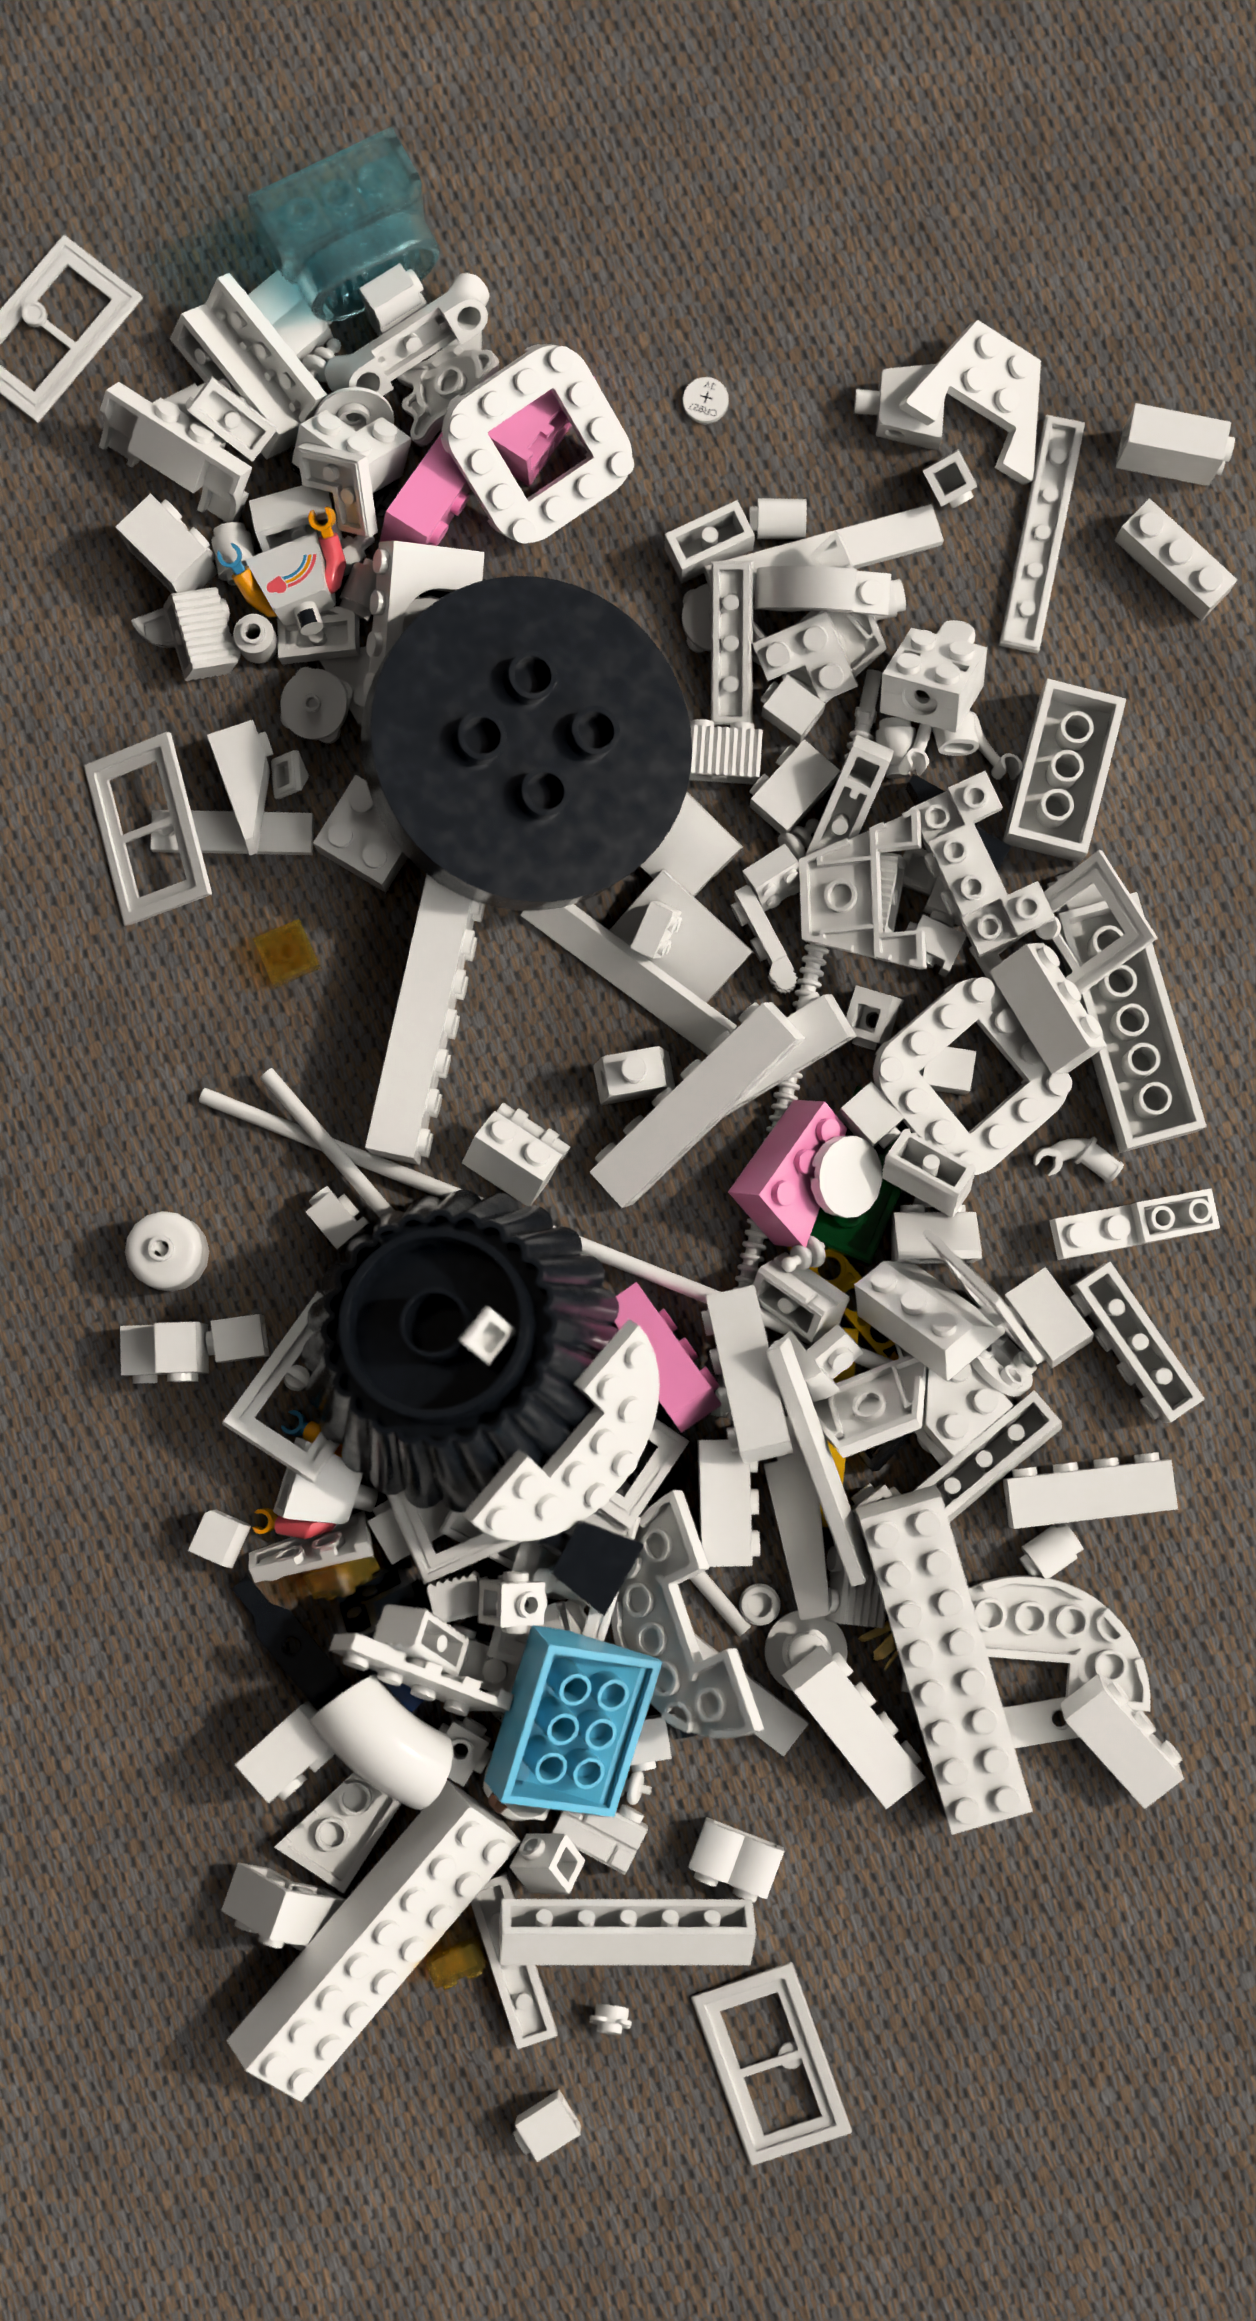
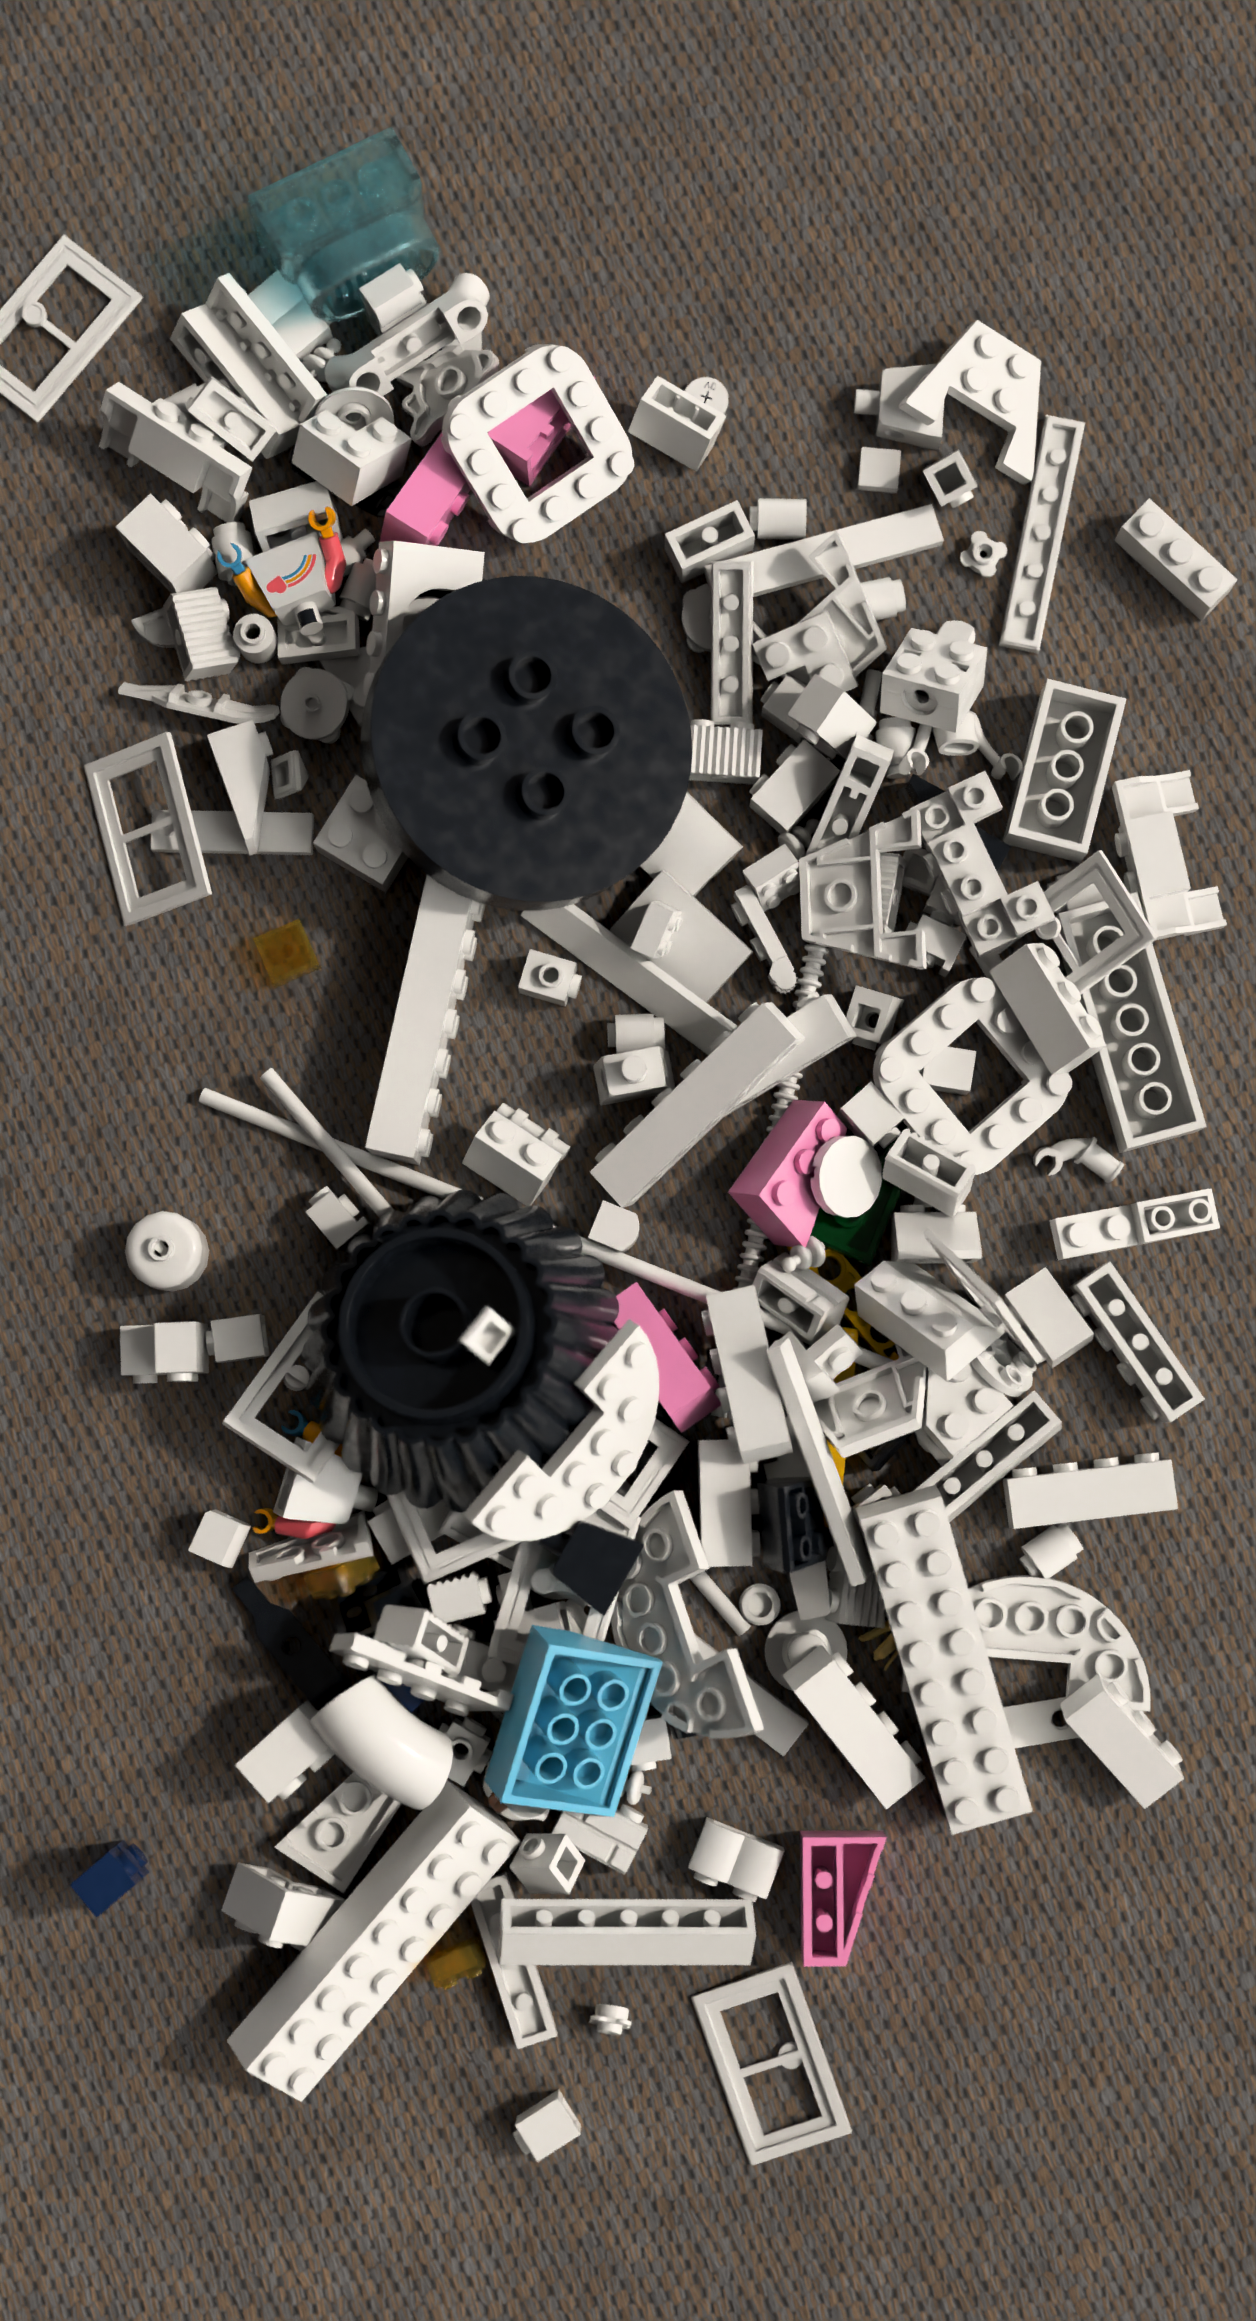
white tile [296,442,378,538] -> none
white brick [478,1571,547,1634] -> none
white arch [754,566,891,616] -> none
white brick [1115,403,1235,486] -> none
none -> dark blue piece [70,1840,149,1918]
none -> white piece [118,682,280,724]
none -> white brick [518,949,582,1007]
none -> white piece [588,1200,639,1253]
none -> white brick [607,1013,665,1054]
none -> white brick [628,376,726,472]
none -> black slope [757,1477,829,1573]
none -> white brick [787,674,877,760]
none -> bright pink wedge [800,1830,887,1966]
none -> white tile [857,447,901,493]
none -> white plate [960,531,1007,578]
none -> white bracket [1112,770,1227,940]

